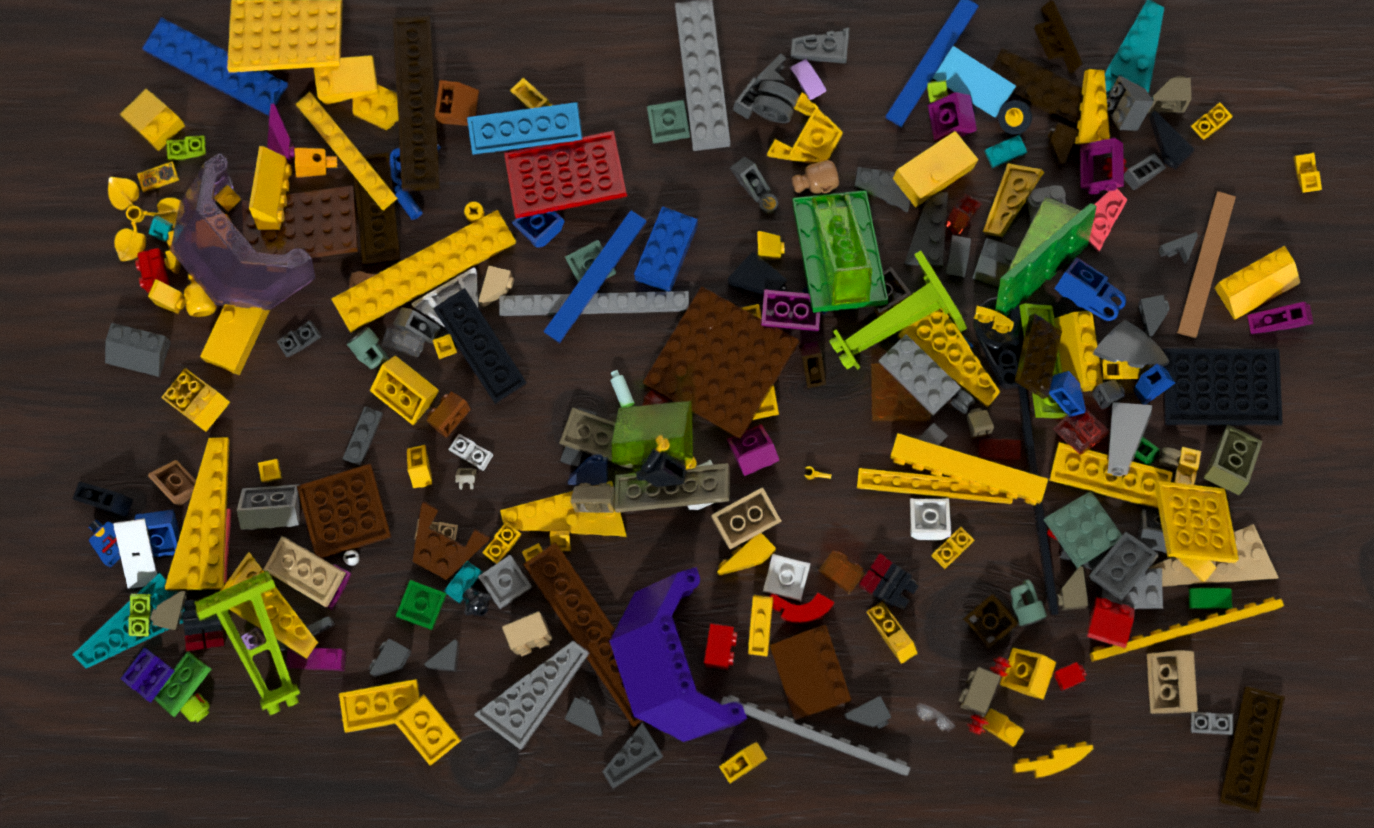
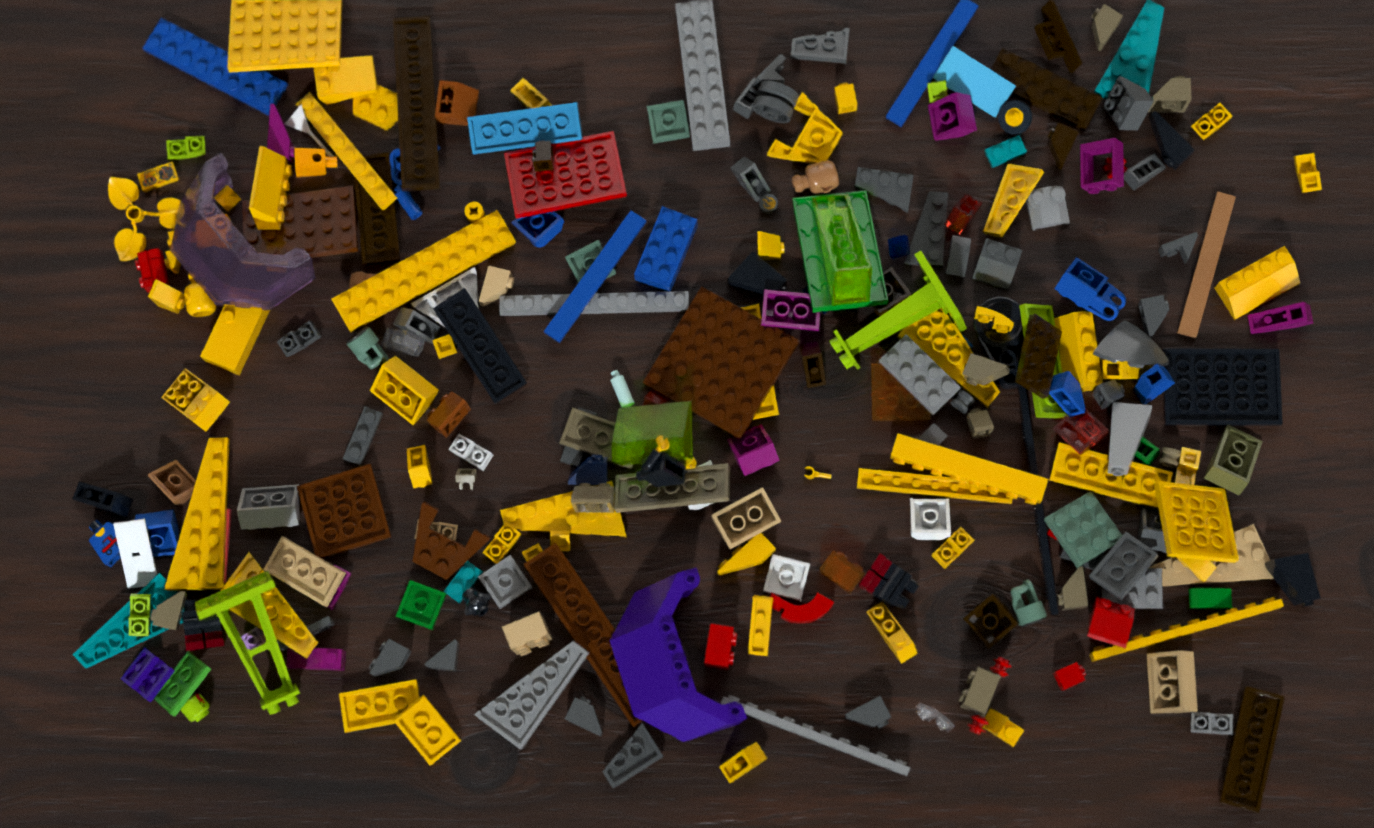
dark grey slope [105,323,171,377] -> none
yellow slope [120,89,185,151] -> none
teal plate [149,216,173,242] -> none
yellow plate [258,459,282,483] -> none
white hinge [343,550,360,566] -> none
reddish brown slope [770,625,851,720] -> none
lavender slope [790,59,826,100] -> none
yellow brick [893,131,978,207] -> none
clear red slope [979,439,1021,460] -> none
green piece [995,196,1097,316] -> none
yellow slope [1000,648,1056,699] -> none
yellow slope [1013,742,1093,778] -> none
yellow wing [1075,69,1110,144] -> none
coral wing [1089,189,1127,252] -> none
none -> white piece [285,105,333,156]
none -> dark brown brick [532,141,554,172]
none -> yellow brick [834,83,857,114]
none -> clear blue tile [888,235,910,259]
none -> dark tan slope [962,353,1010,386]
none -> dark tan slope [1091,4,1123,52]
none -> black slope [1264,553,1321,607]

